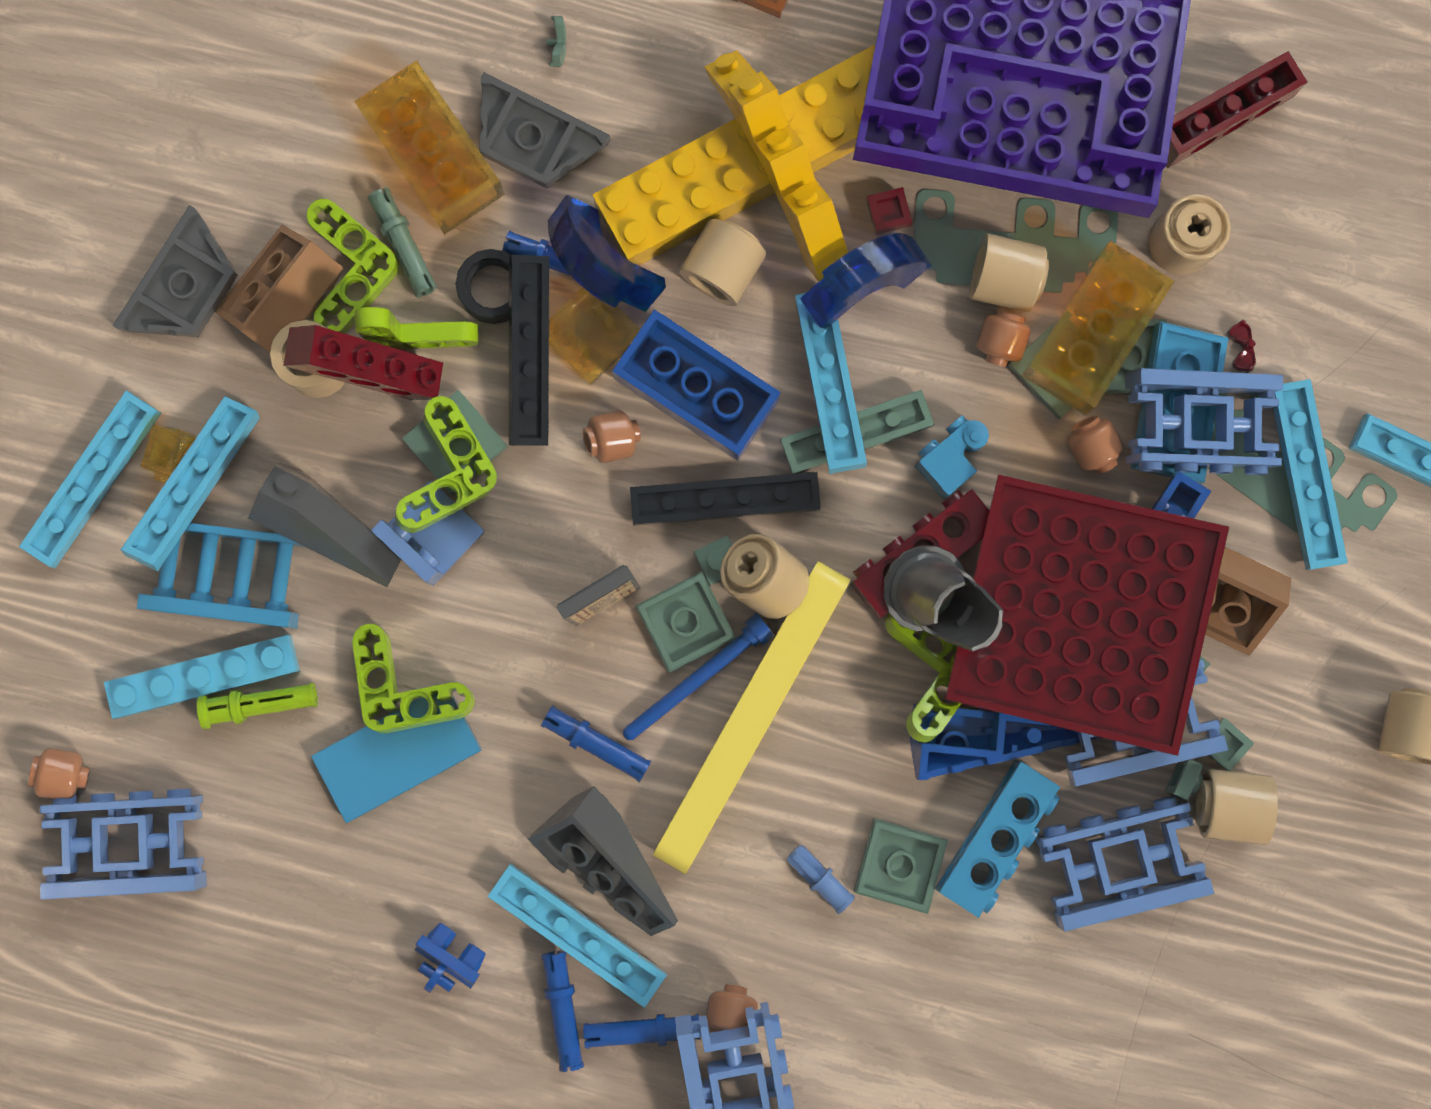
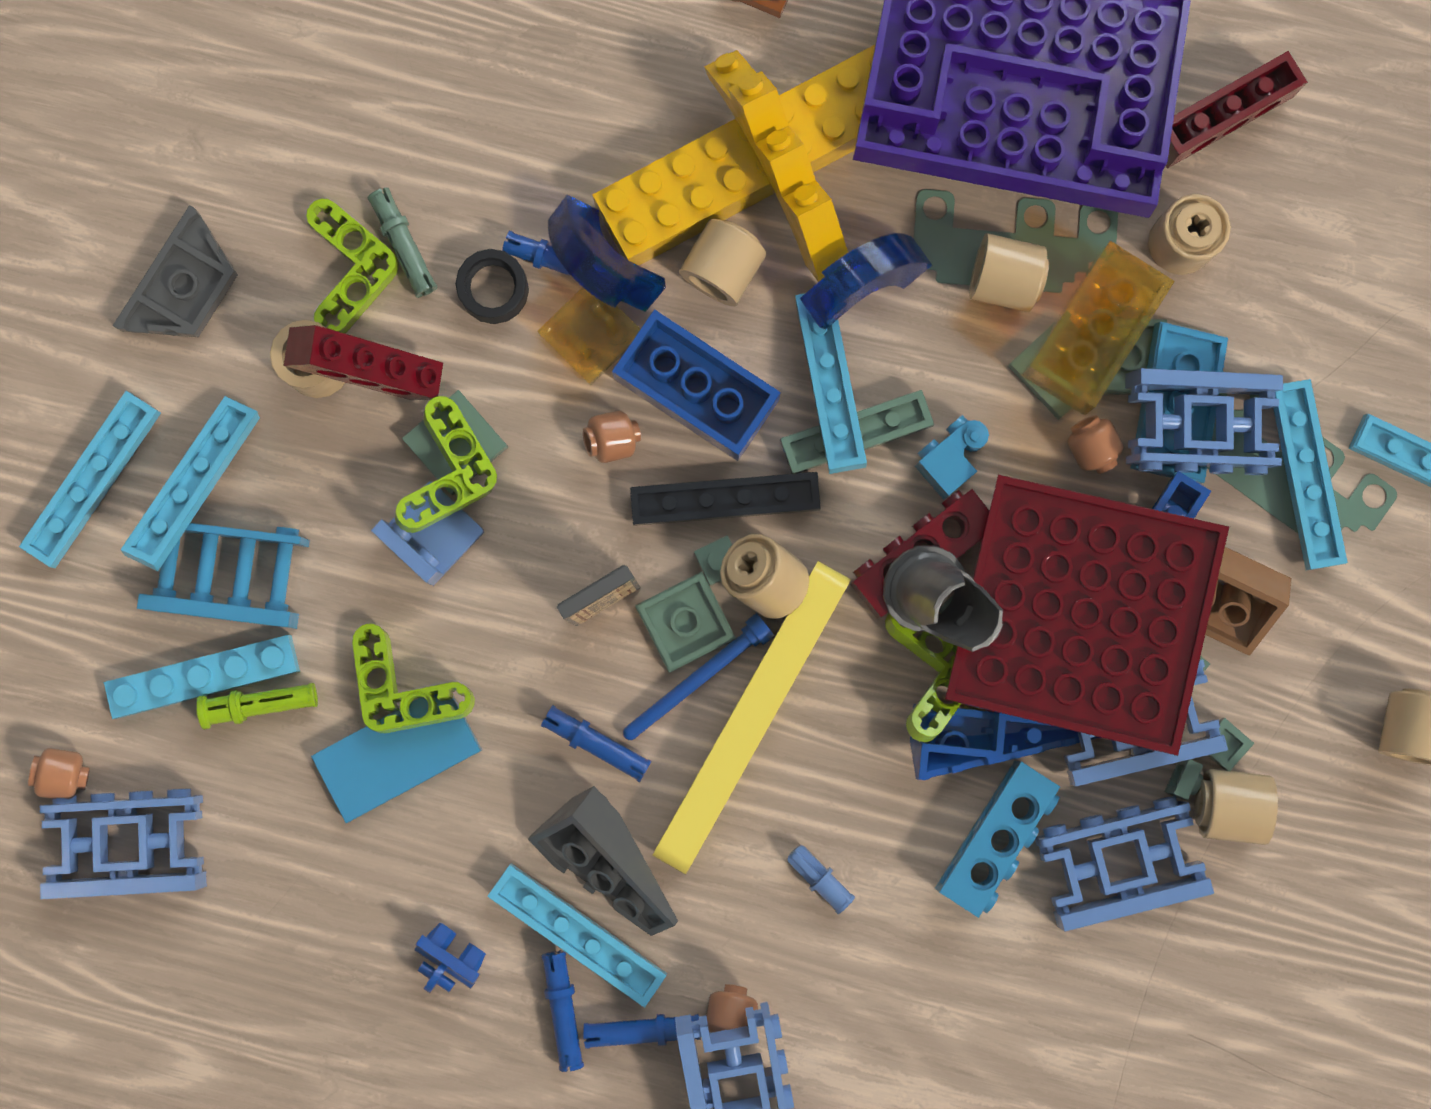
clear yellow brick [140,424,197,483] -> none
medium nougat slope [215,225,343,353] -> none
dark grey wedge [248,463,401,587] -> none
clear yellow brick [354,60,505,235] -> none
lime beam [355,307,478,349] -> none
dark grey wing [480,72,611,188] -> none
black plate [509,255,549,446] -> none
sand green piece [547,16,566,67] -> none
sand green tile [853,818,948,914] -> none
dark red plate [866,187,912,235] -> none
nougat head [976,309,1031,367] -> none
dark red piece [1227,320,1256,373] -> none

